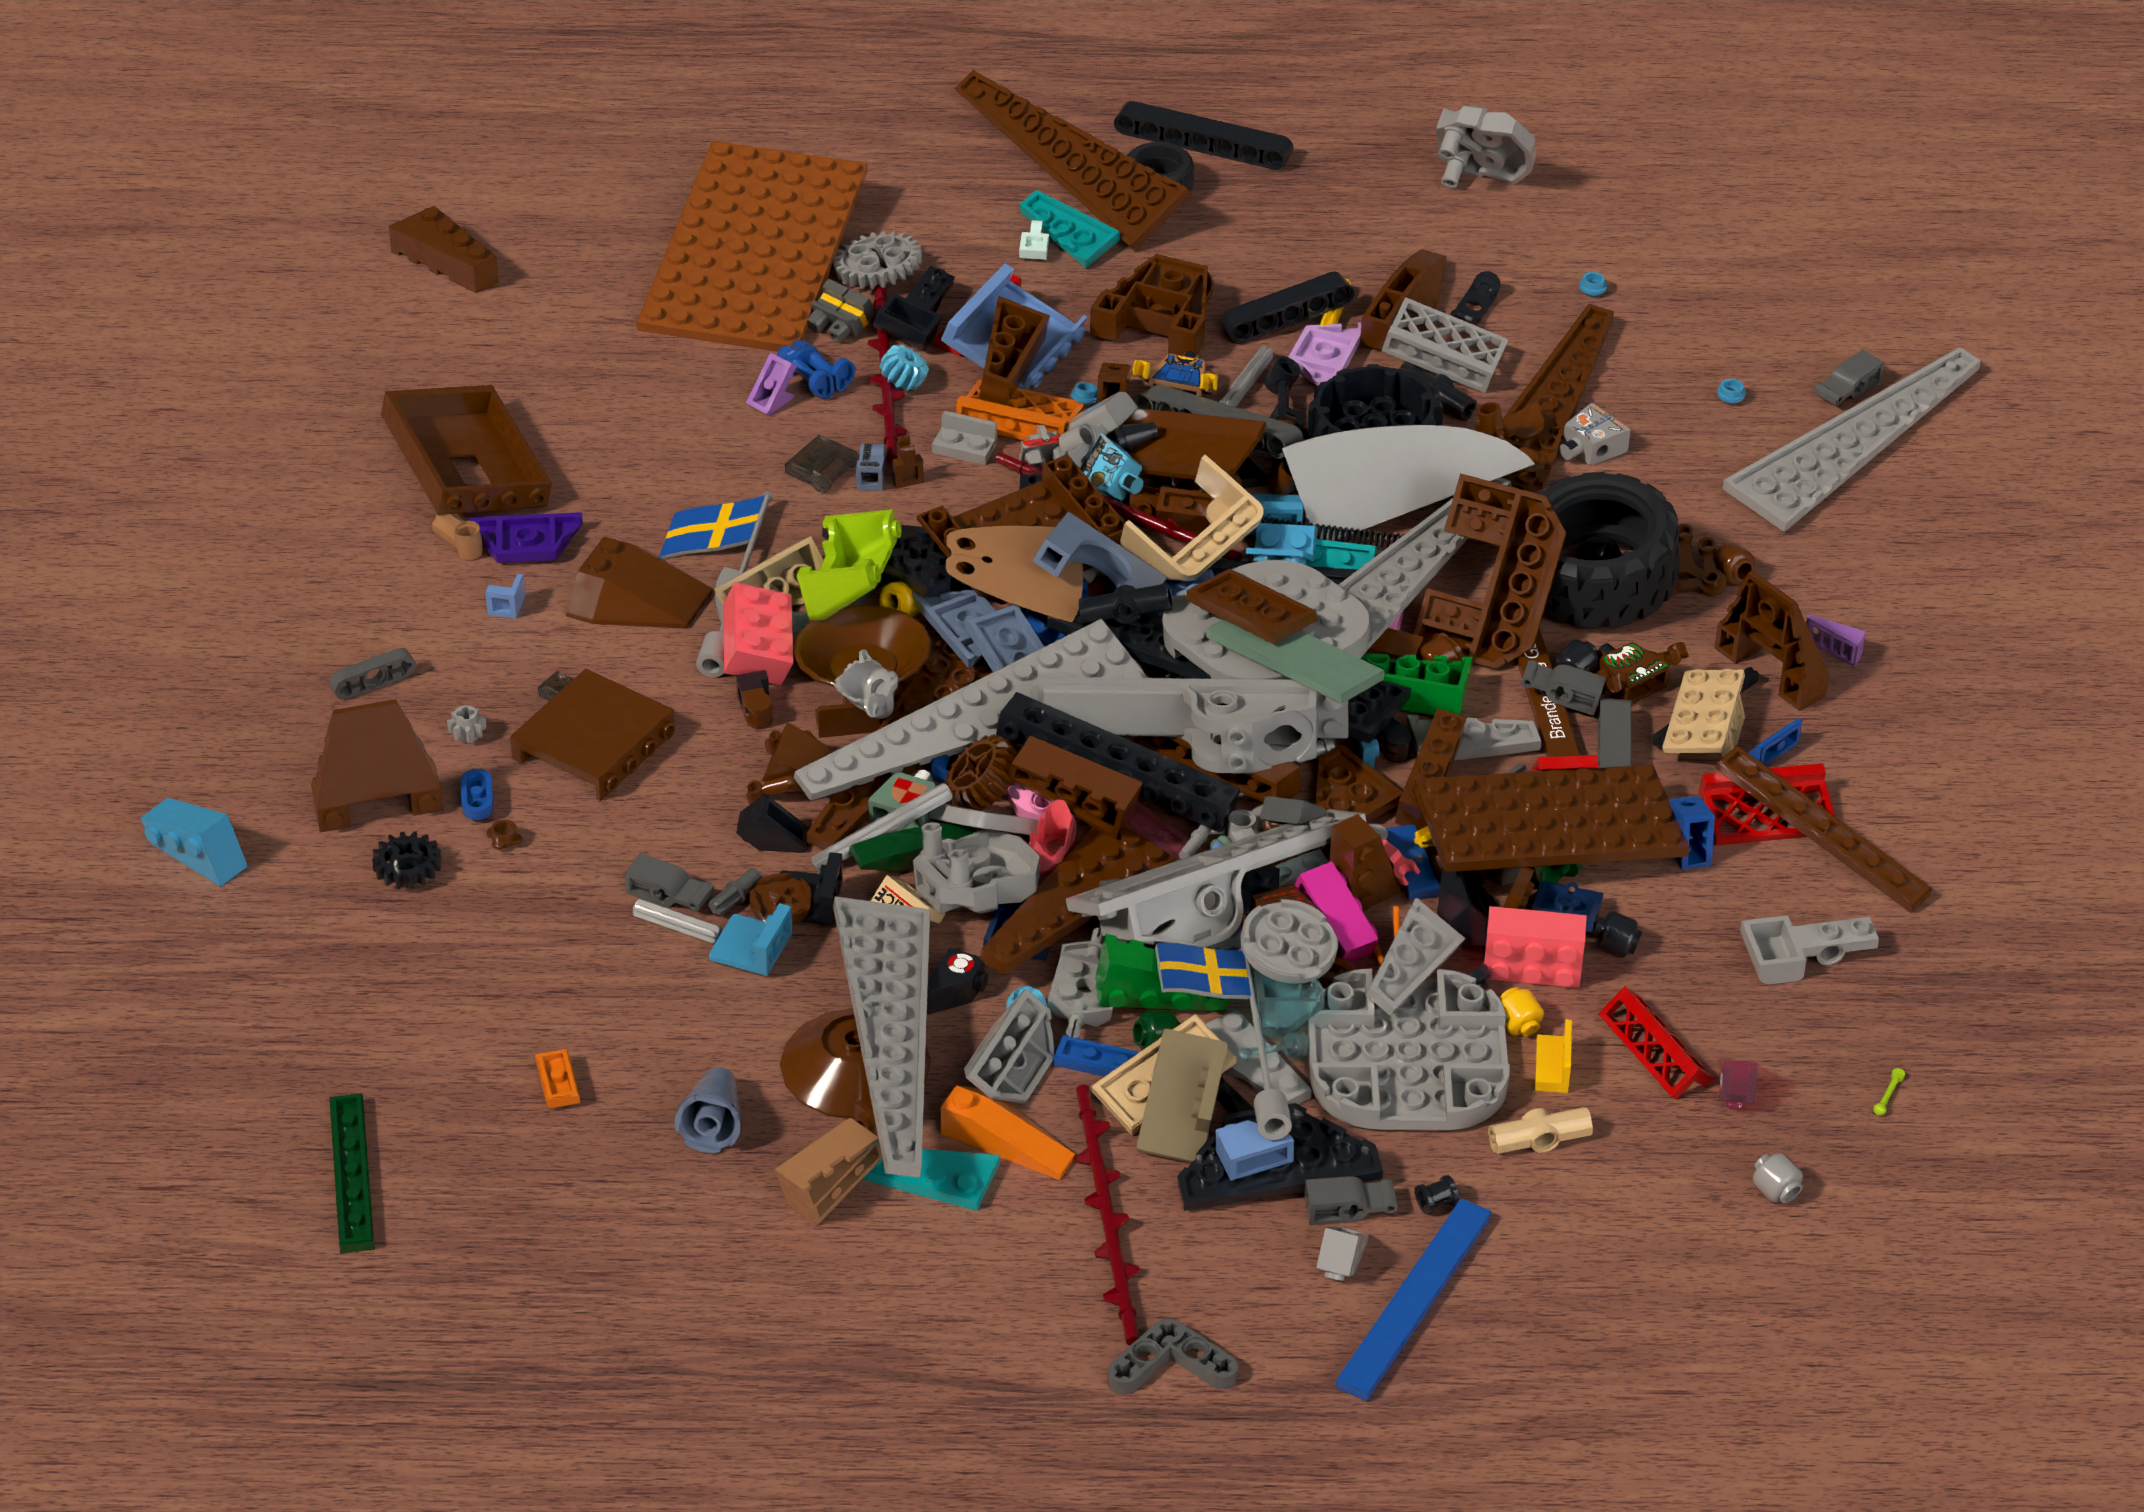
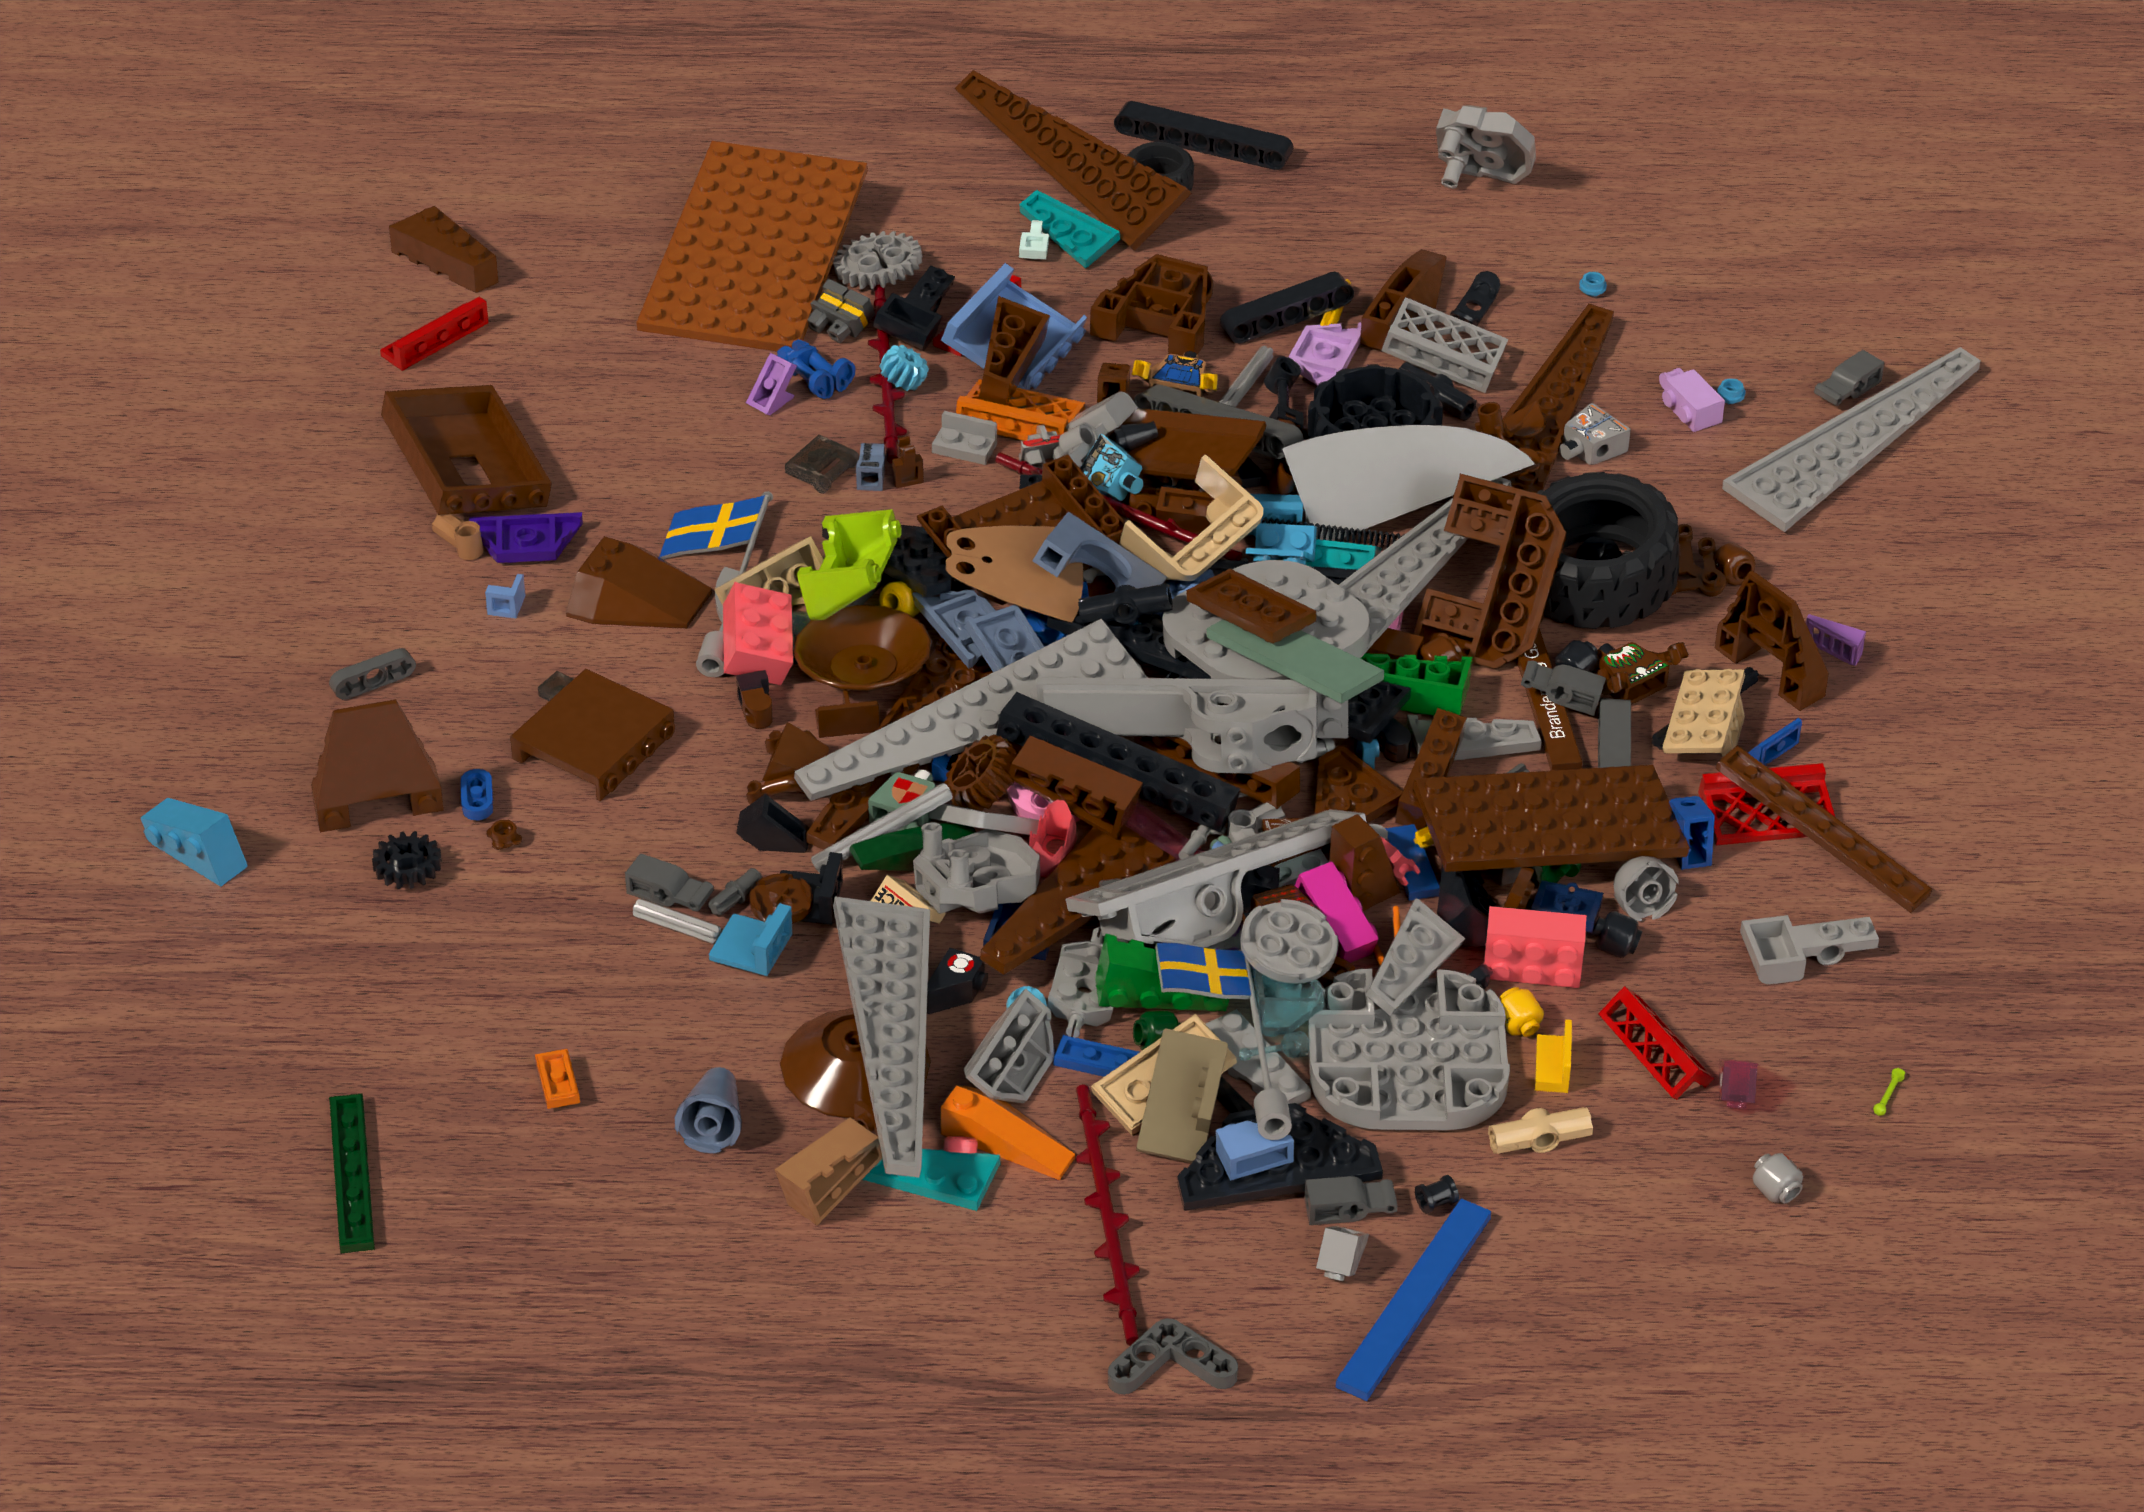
light grey gear [447,705,486,743] -> none
light grey hair [834,650,898,719] -> none
dark azure plate [1071,382,1097,406] -> none
dark grey slope [1260,796,1327,824] -> none
red wing [1529,755,1598,772] -> none
none -> red fence [380,296,489,371]
none -> coral tile [943,1136,978,1153]
none -> light grey cylinder [1613,856,1679,921]
none -> lavender brick [1659,368,1725,432]

